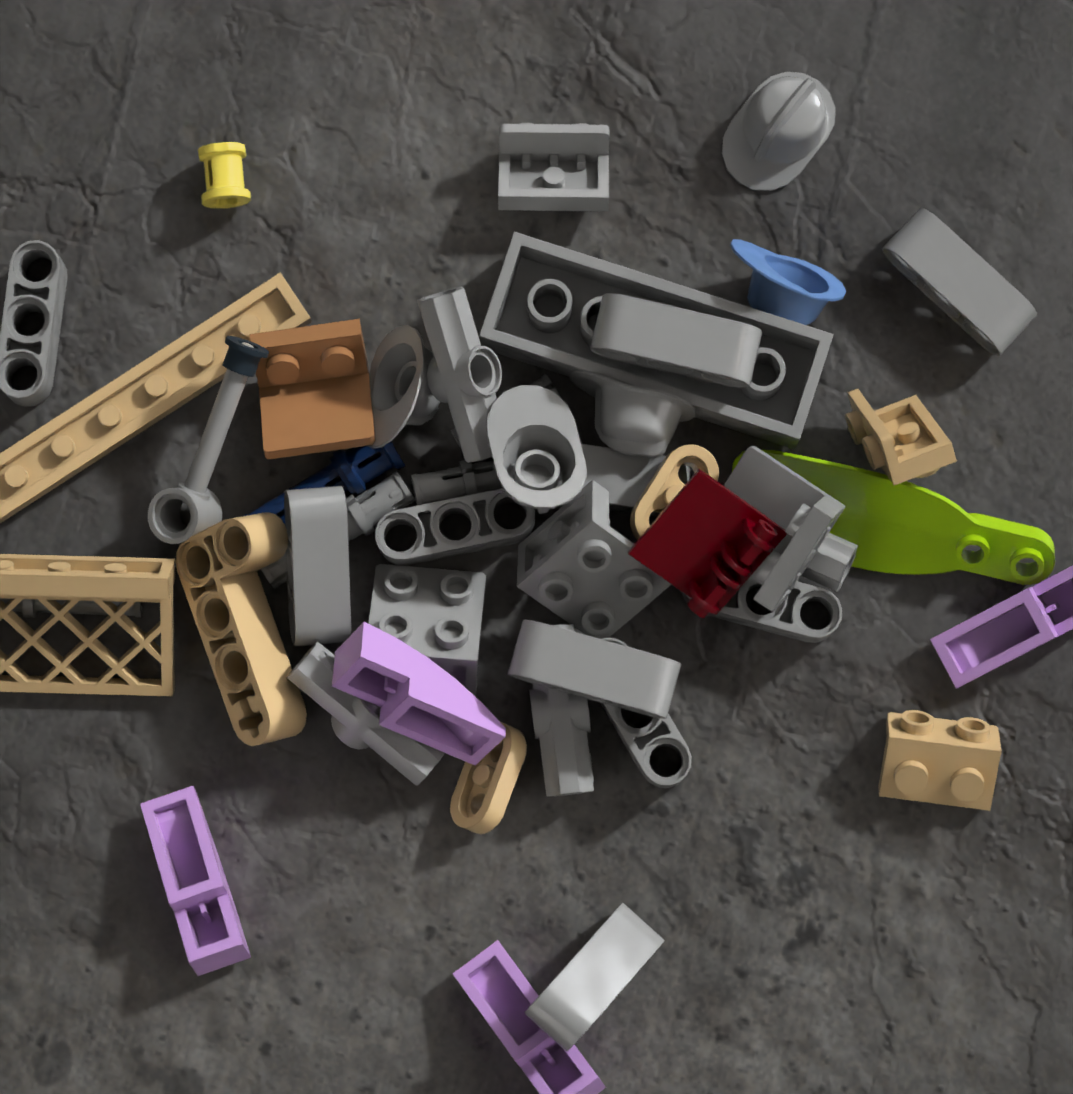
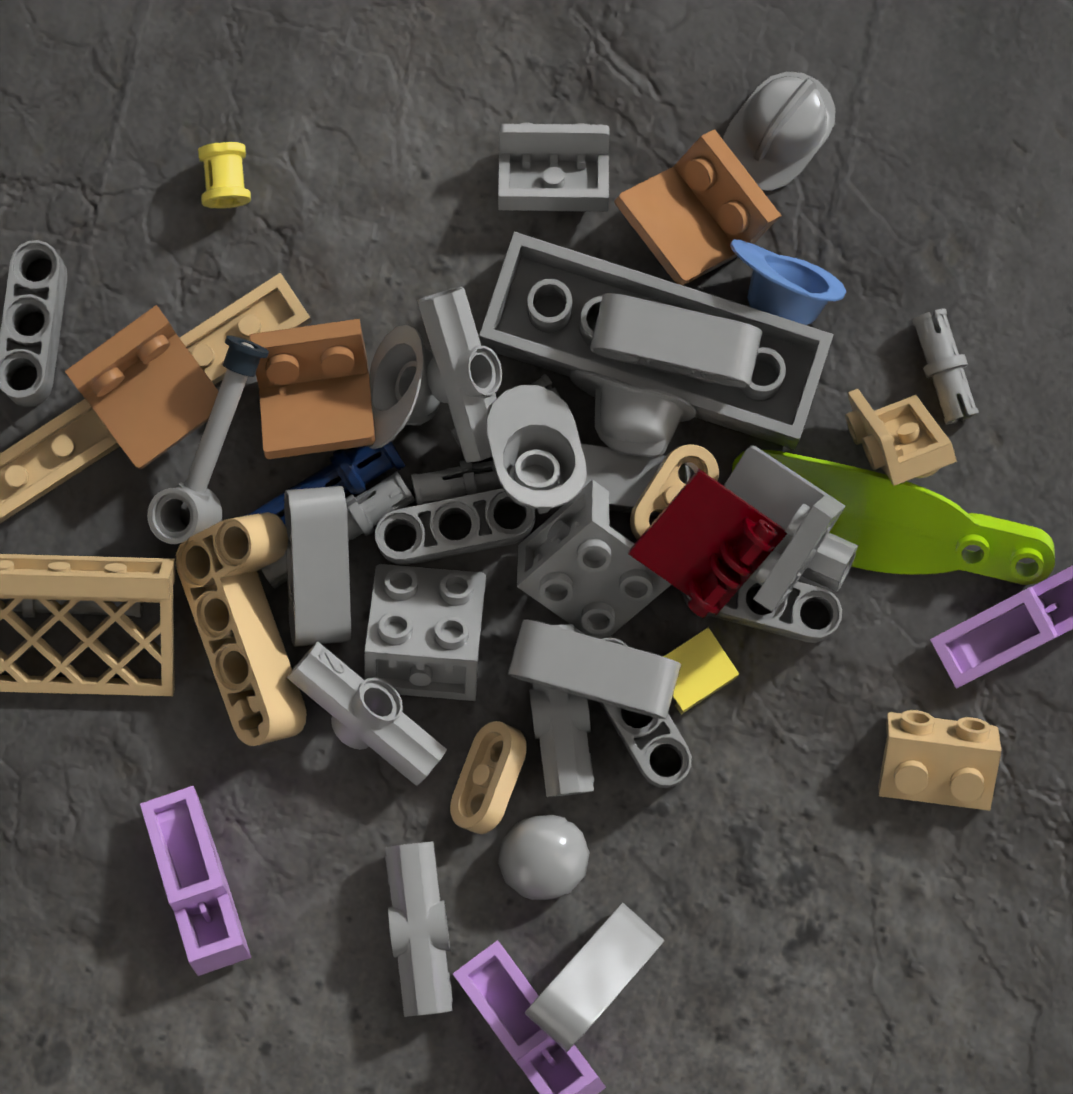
lavender slope [332,622,506,766] -> none
light grey beam [882,208,1037,356] -> none
none -> medium nougat bracket [65,305,219,469]
none -> light grey piece [385,842,453,1017]
none -> light grey hair [498,815,590,900]
none -> medium nougat bracket [614,129,782,286]
none -> light yellow panel [663,627,739,714]
none -> light grey pin [912,309,979,425]

